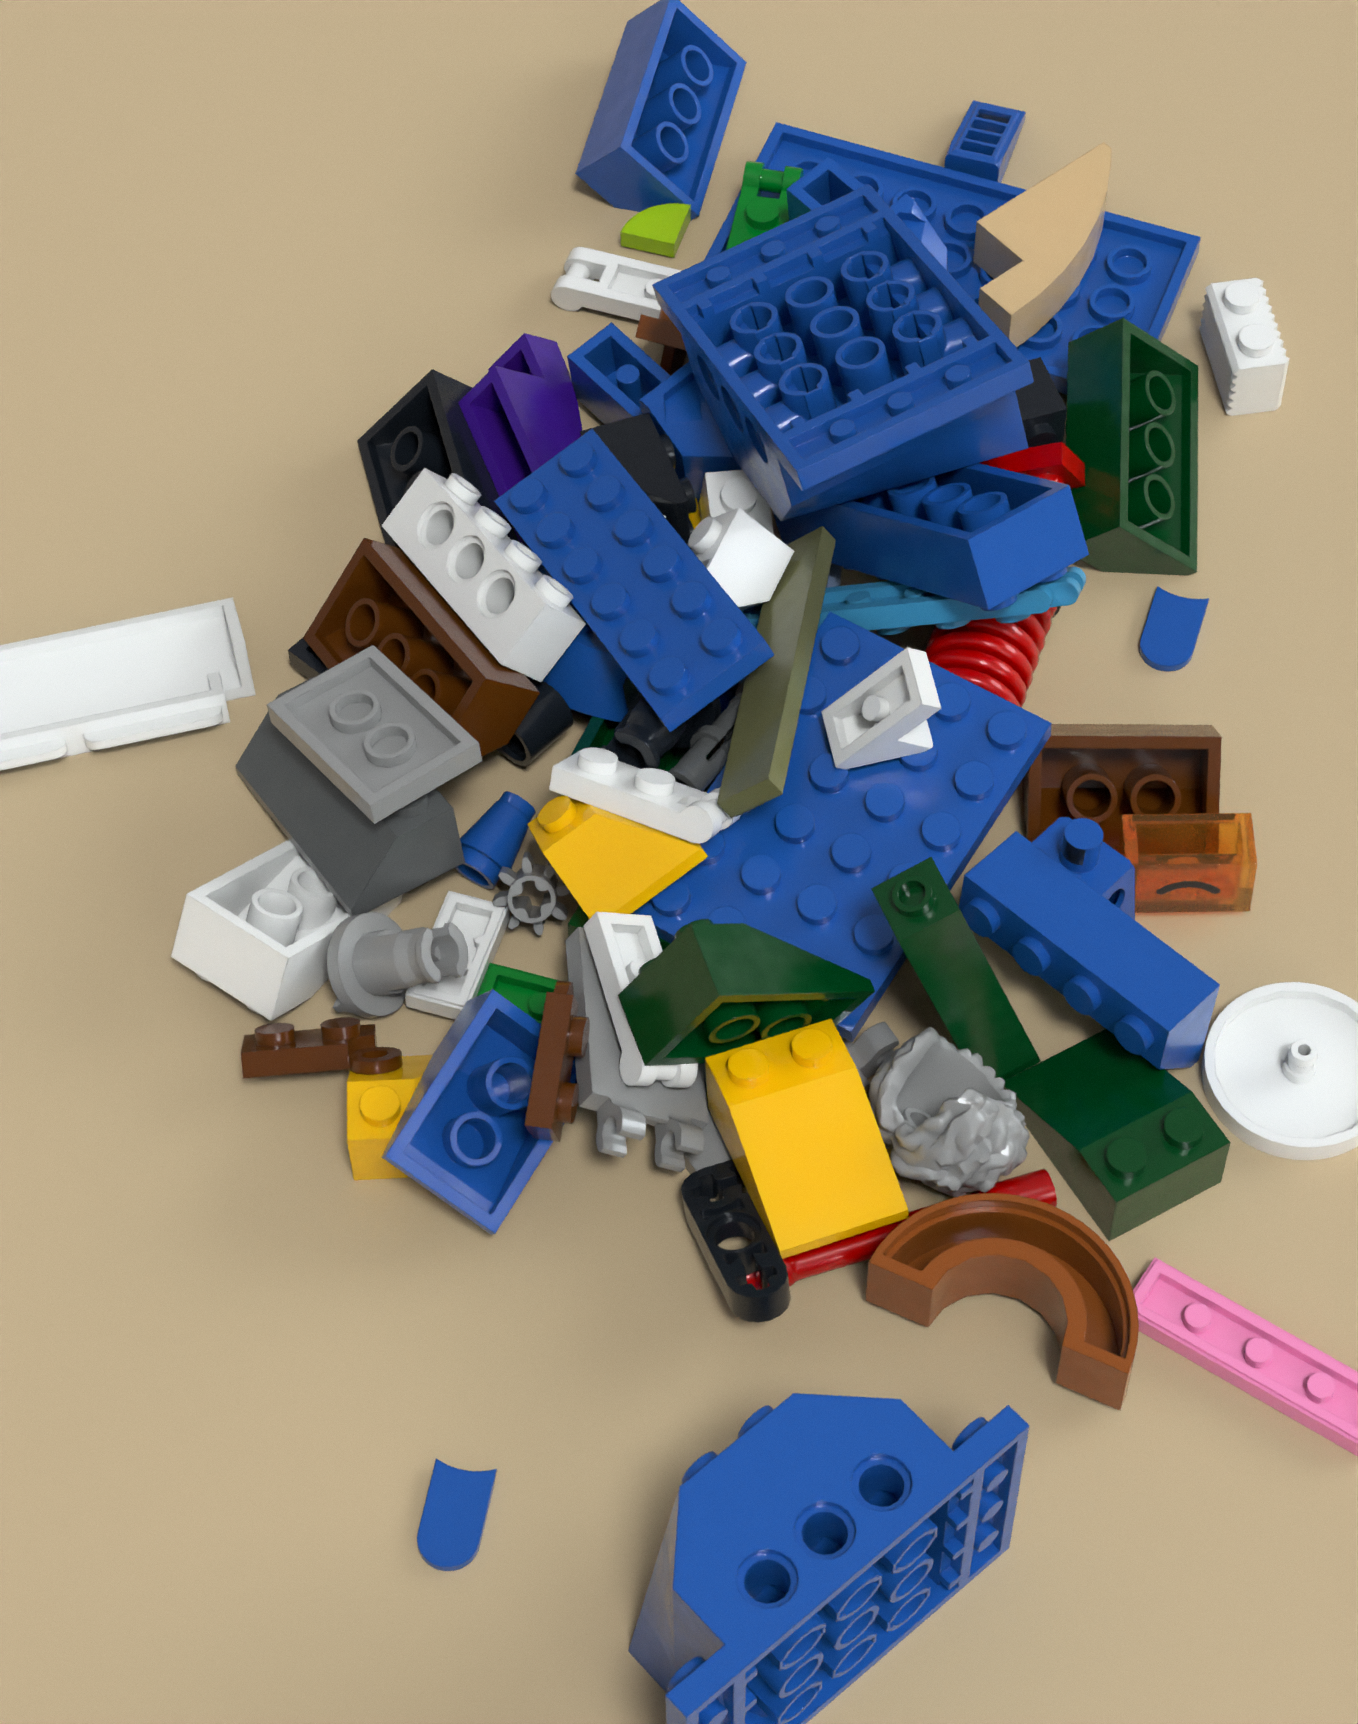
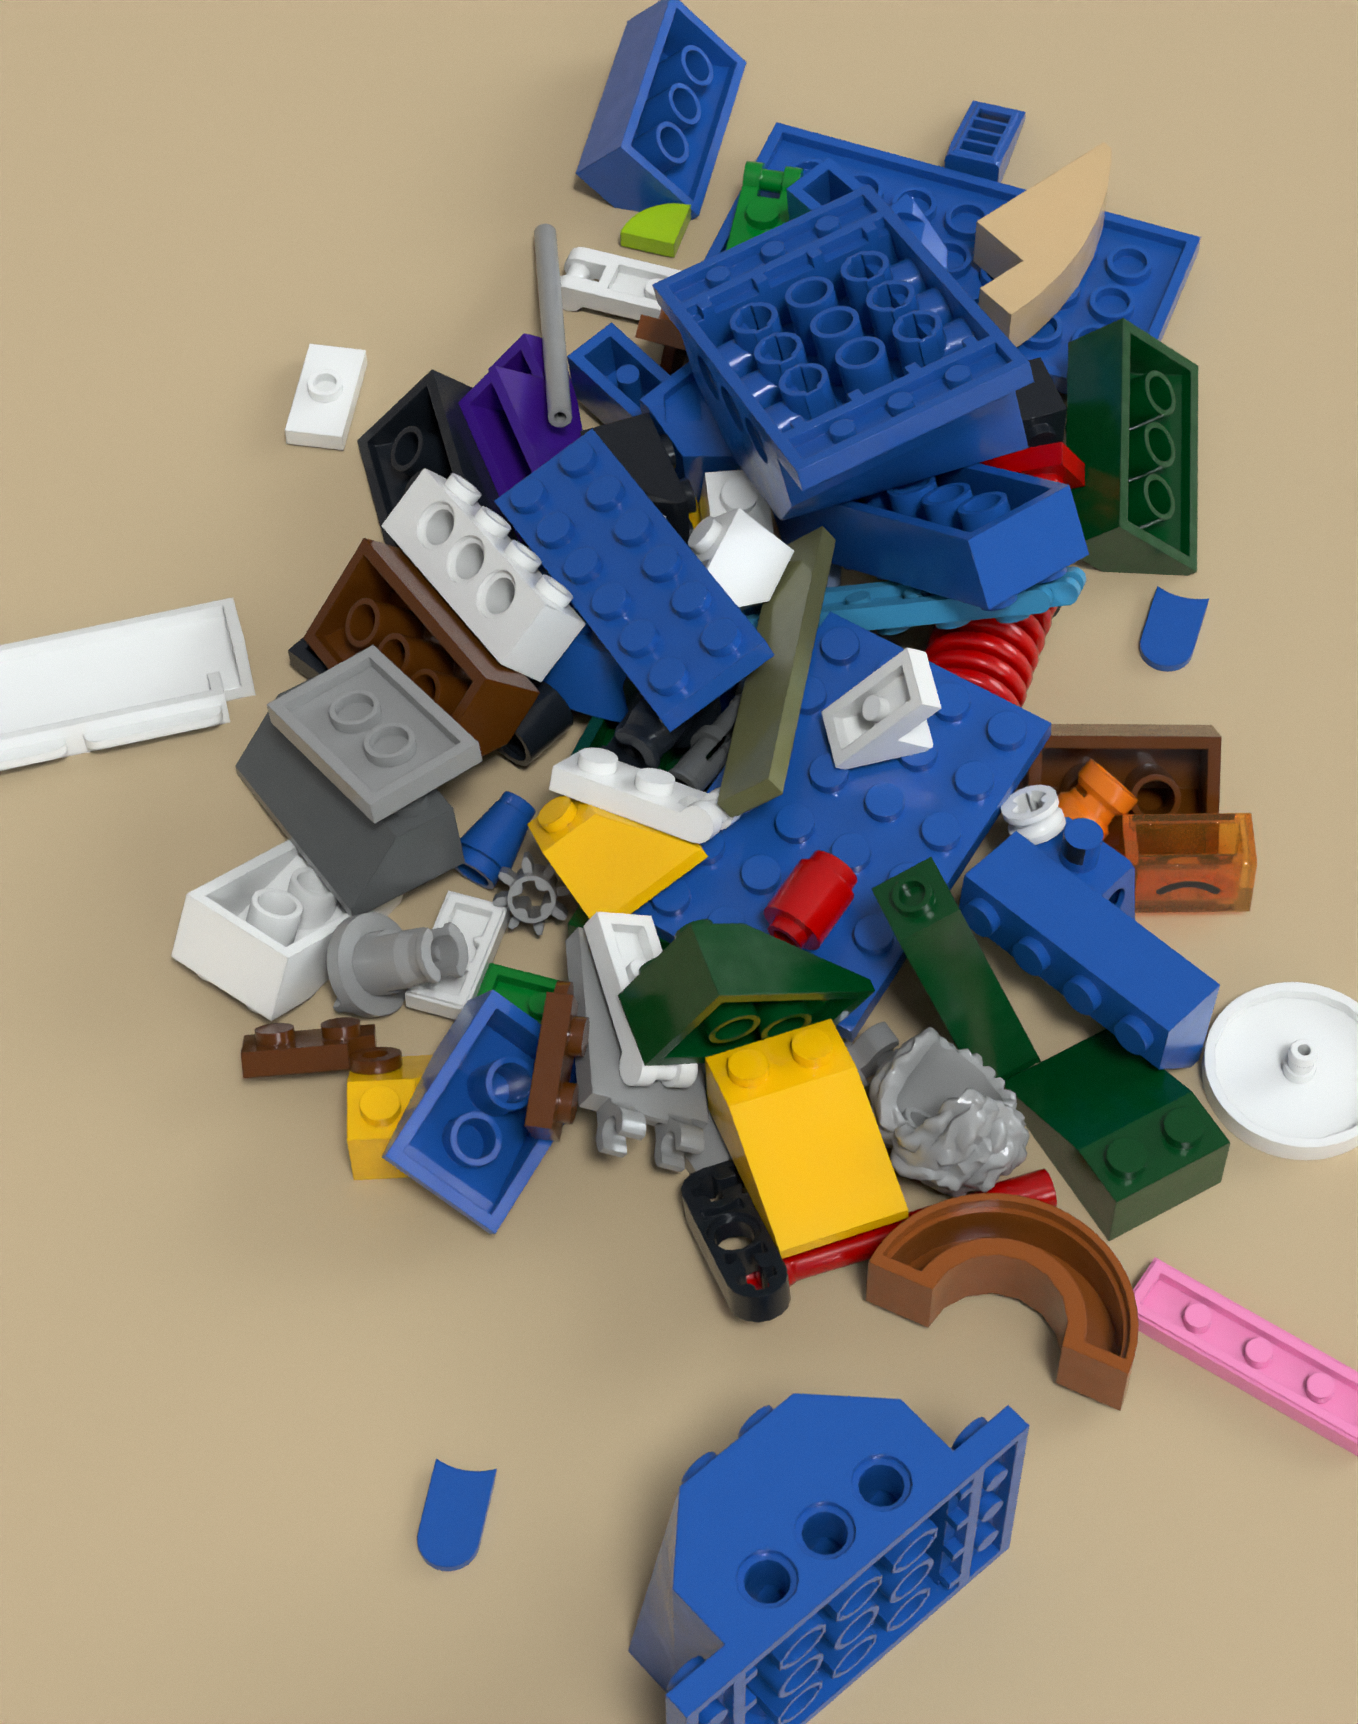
white brick [1199,278,1290,416] -> none
none -> white plate [285,344,367,450]
none -> light grey piece [534,224,572,427]
none -> red brick [764,850,858,950]
none -> white bush [1001,785,1066,845]
none -> orange wheel [1057,758,1138,840]

